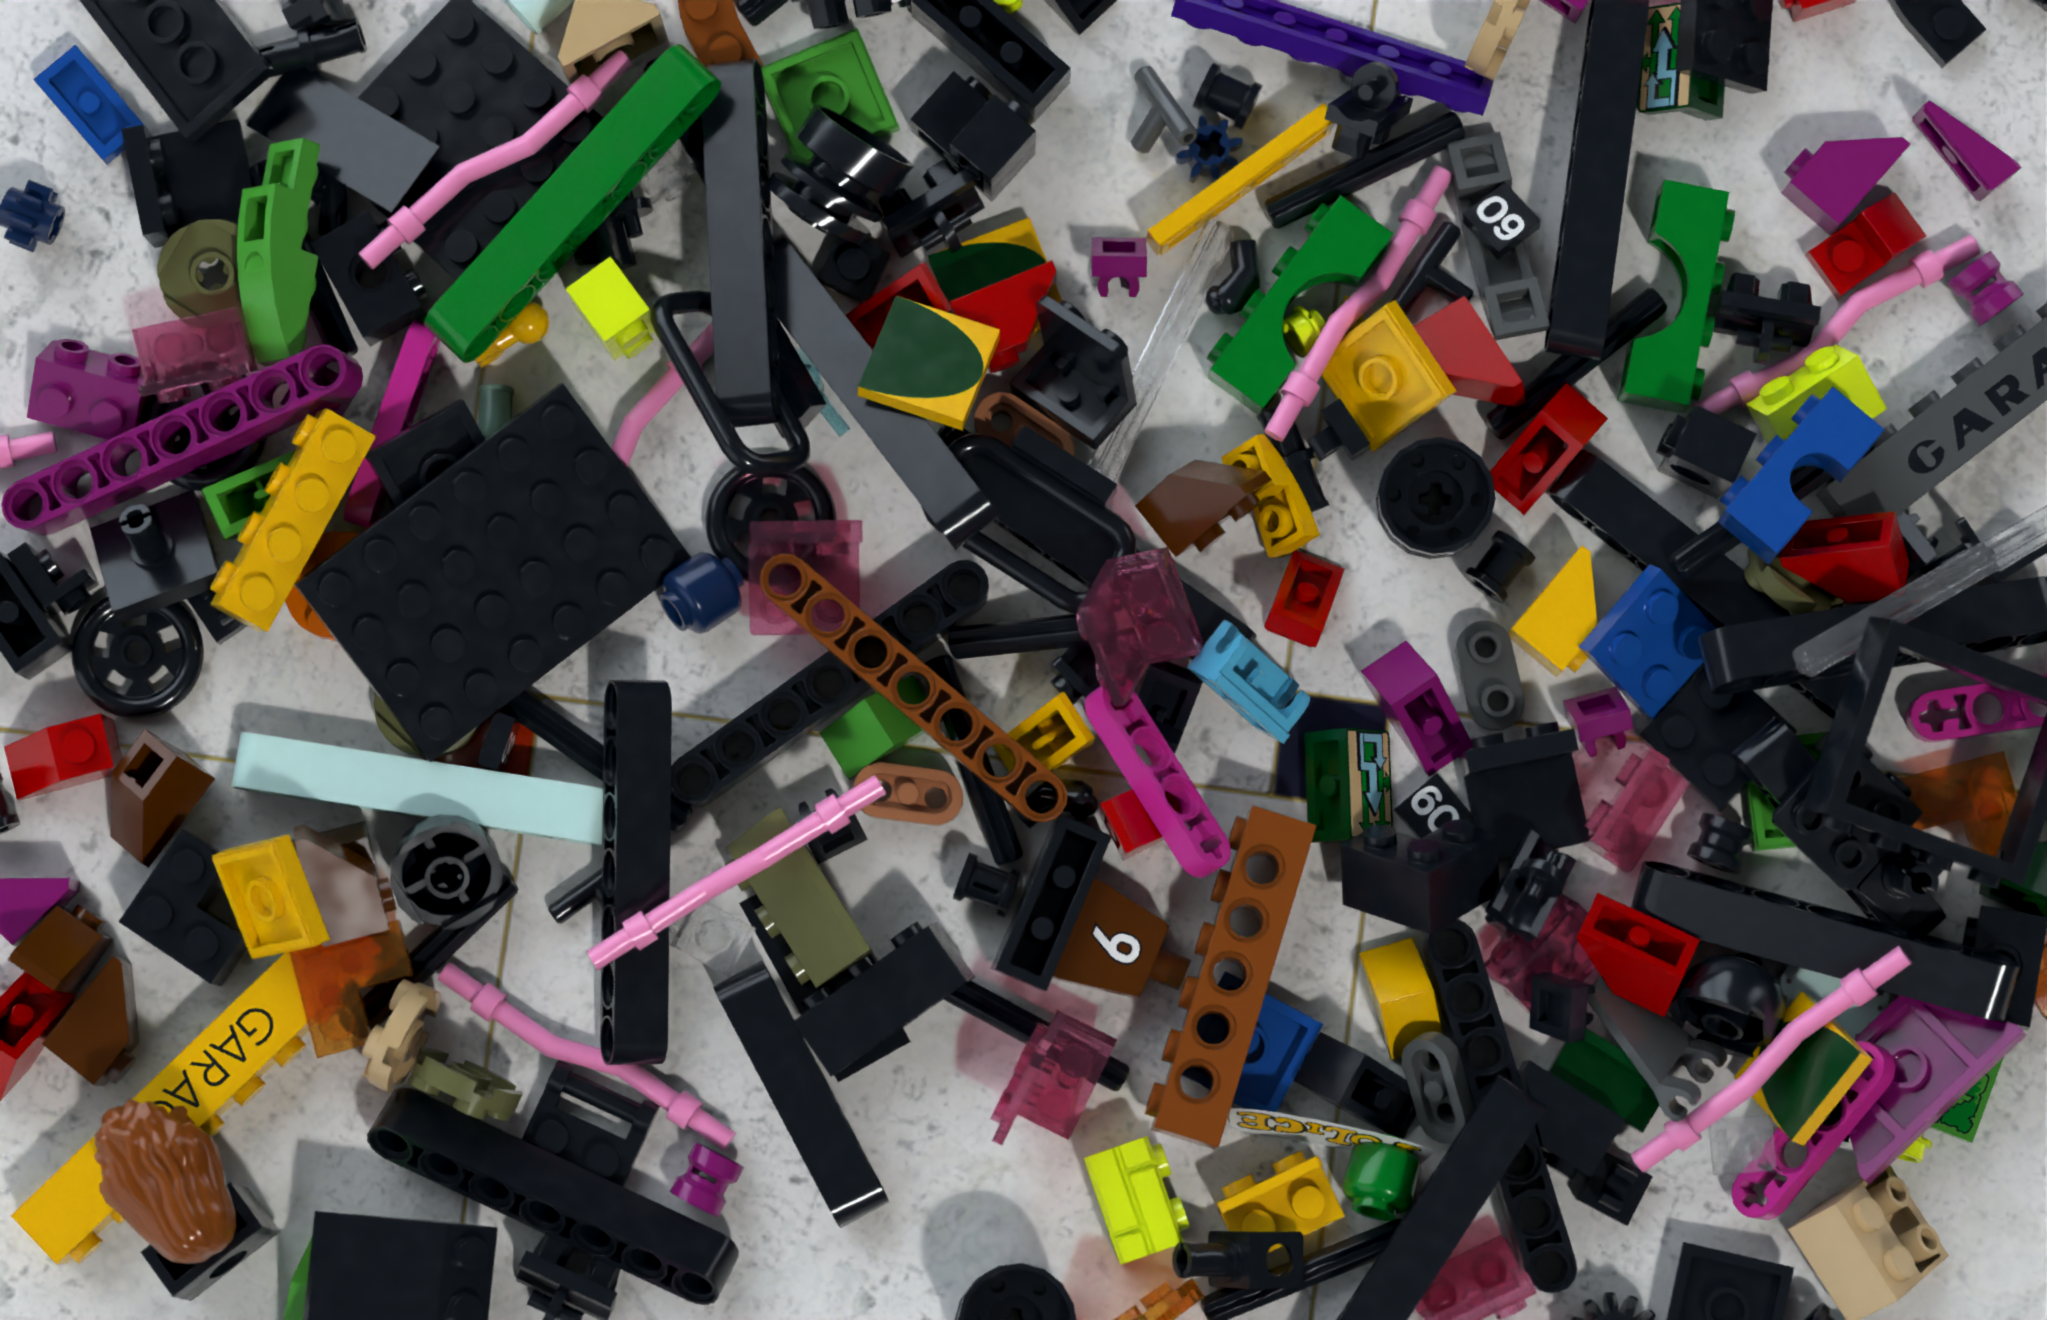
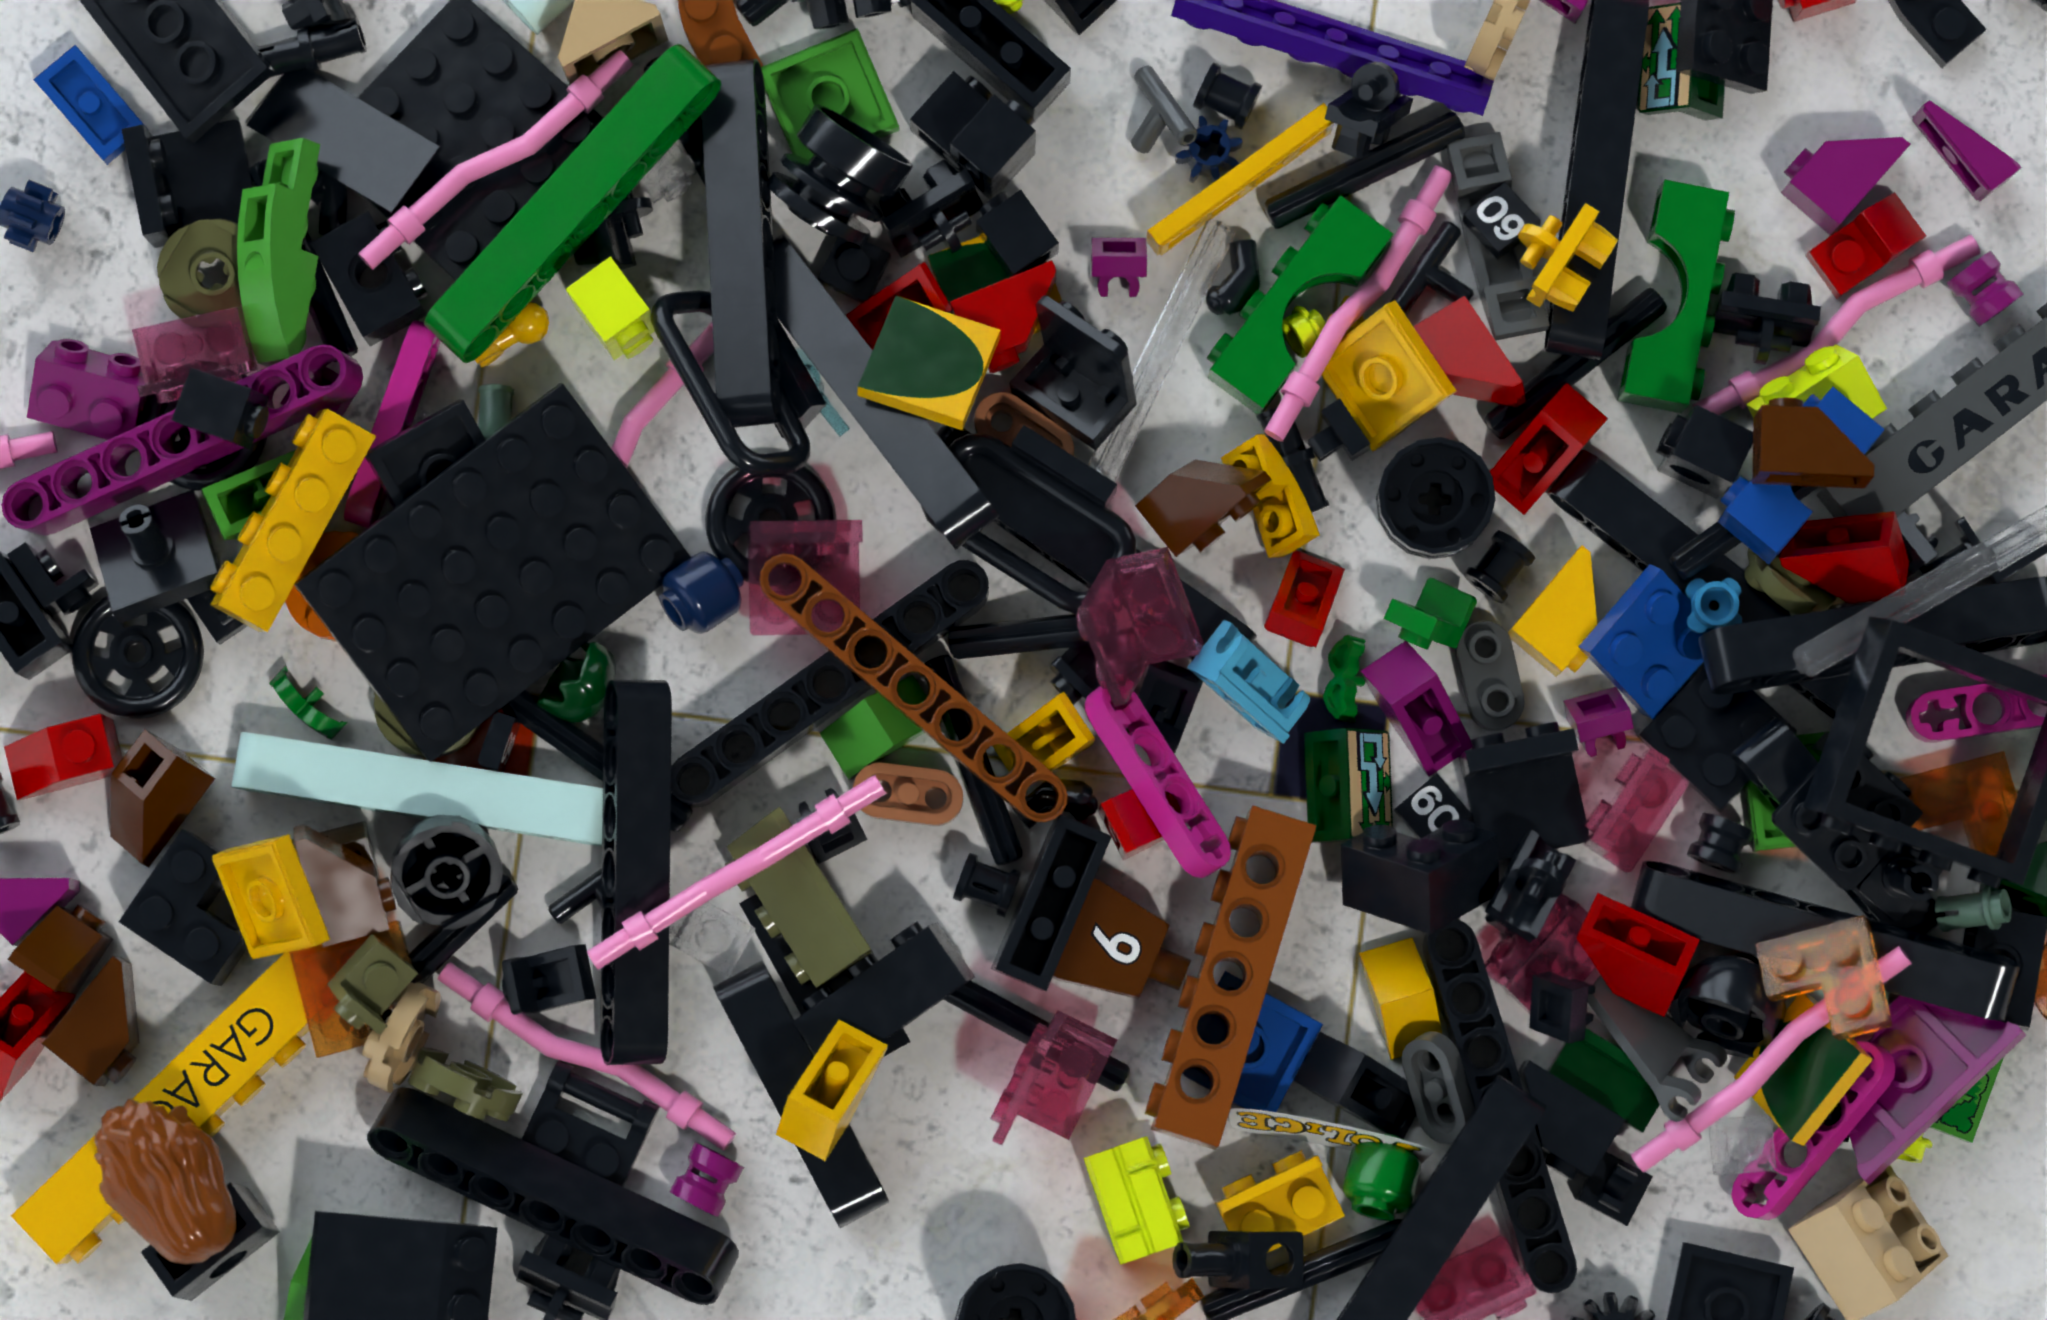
none -> black brick [172,367,269,449]
none -> green piece [269,665,347,740]
none -> olive bracket [327,934,418,1034]
none -> black bracket [502,944,597,1015]
none -> dark green hair [537,642,616,722]
none -> yellow slope [776,1020,888,1161]
none -> black brick [976,190,1059,277]
none -> green piece [1323,635,1366,723]
none -> green bracket [1383,578,1477,650]
none -> yellow hips [1518,203,1618,312]
none -> dark azure plate [1685,578,1742,634]
none -> reddish brown slope [1752,398,1875,489]
none -> clear orange plate [1755,915,1893,1041]
none -> sand green pin [1935,886,2012,932]

